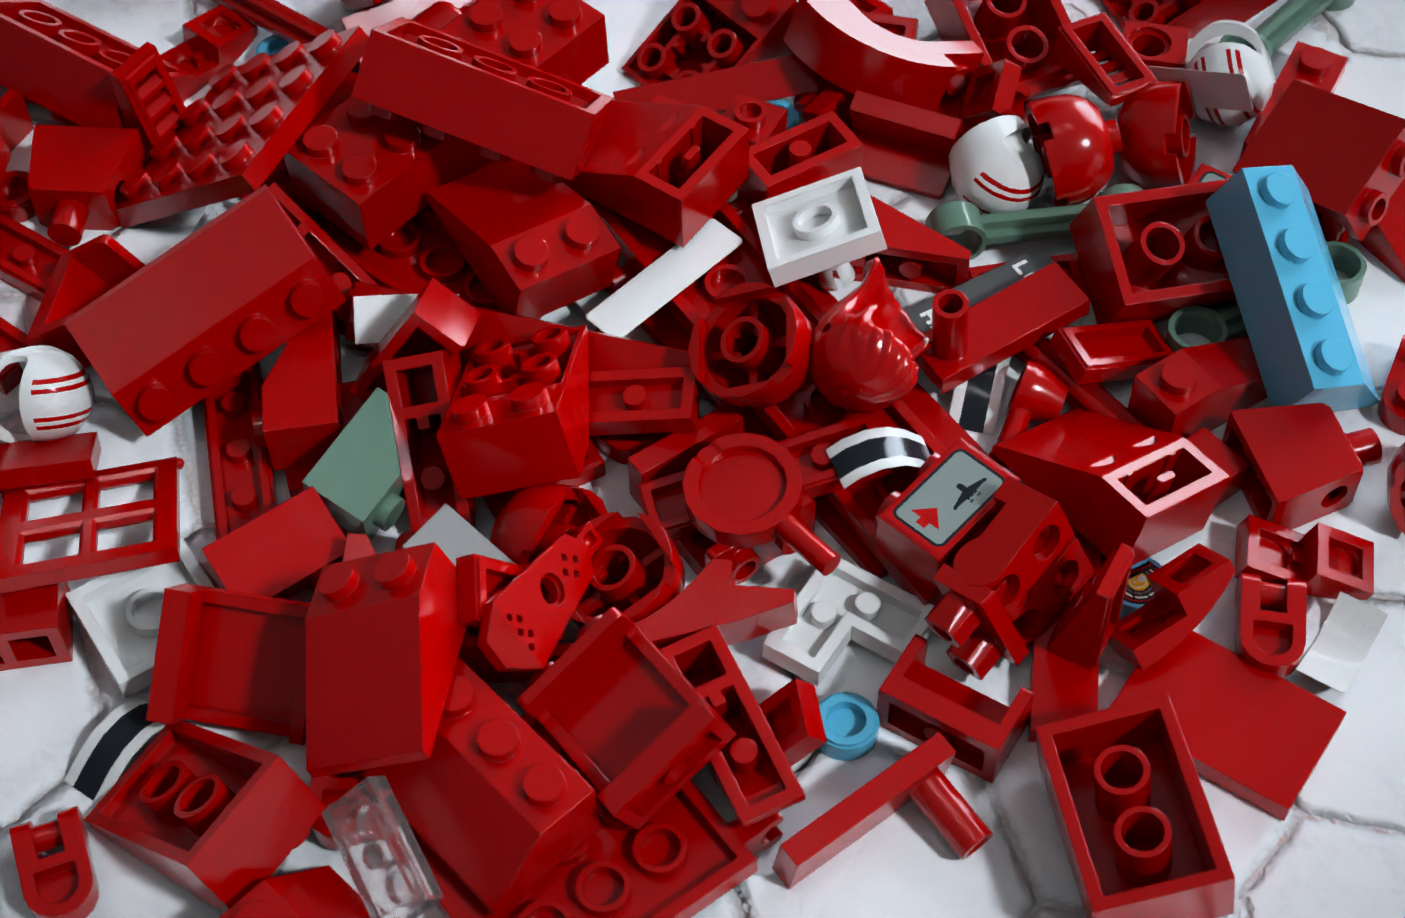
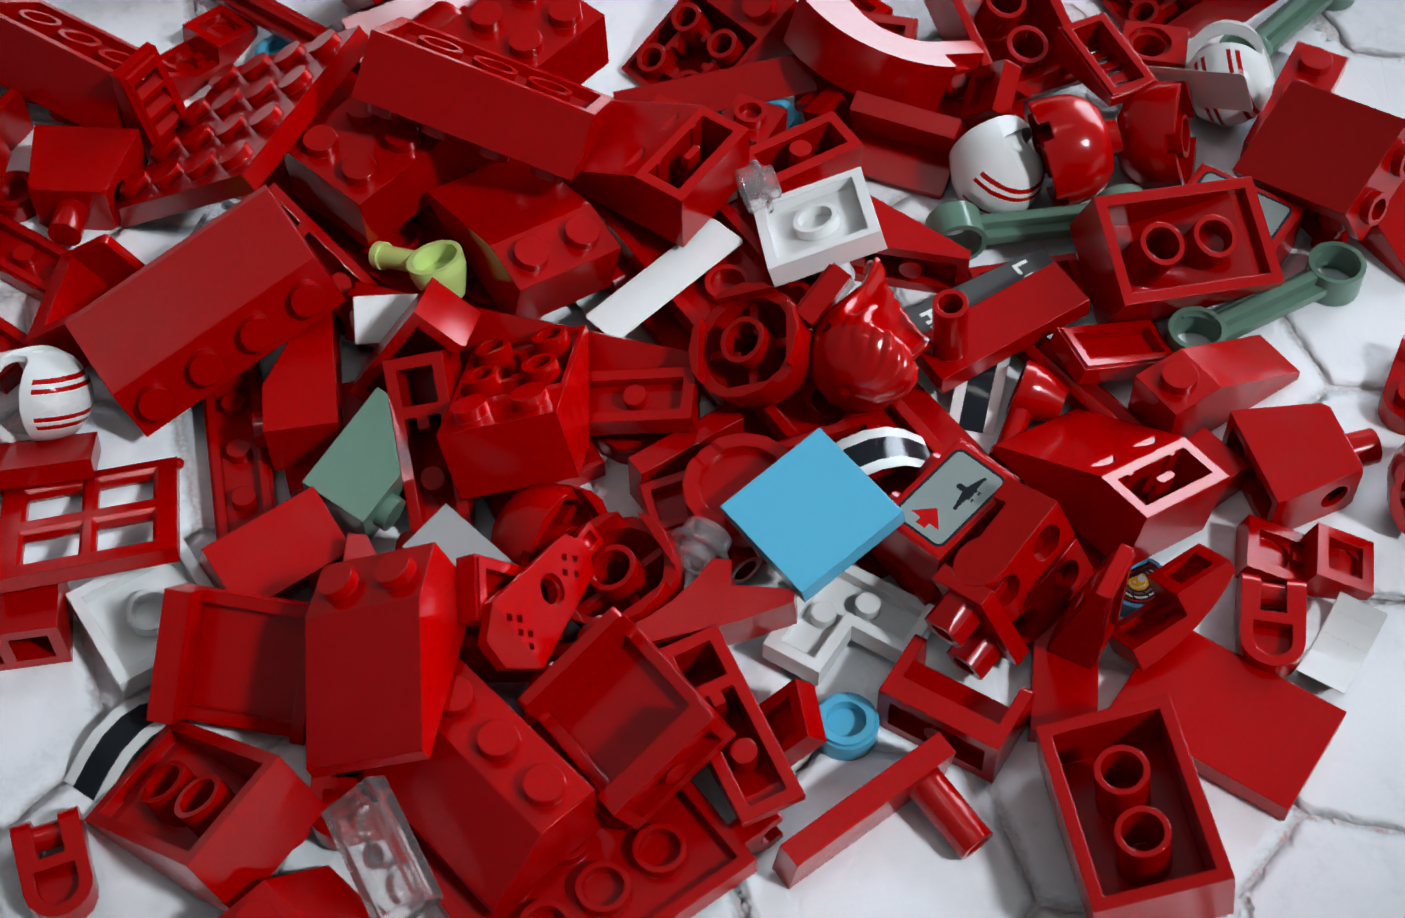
medium azure slope [1205,165,1379,411] -> none
none -> yellowish green bar [368,240,467,298]
none -> clear plate [671,516,732,575]
none -> medium azure tile [720,427,905,603]
none -> clear plate [735,159,782,214]
none -> red tile [796,263,856,328]

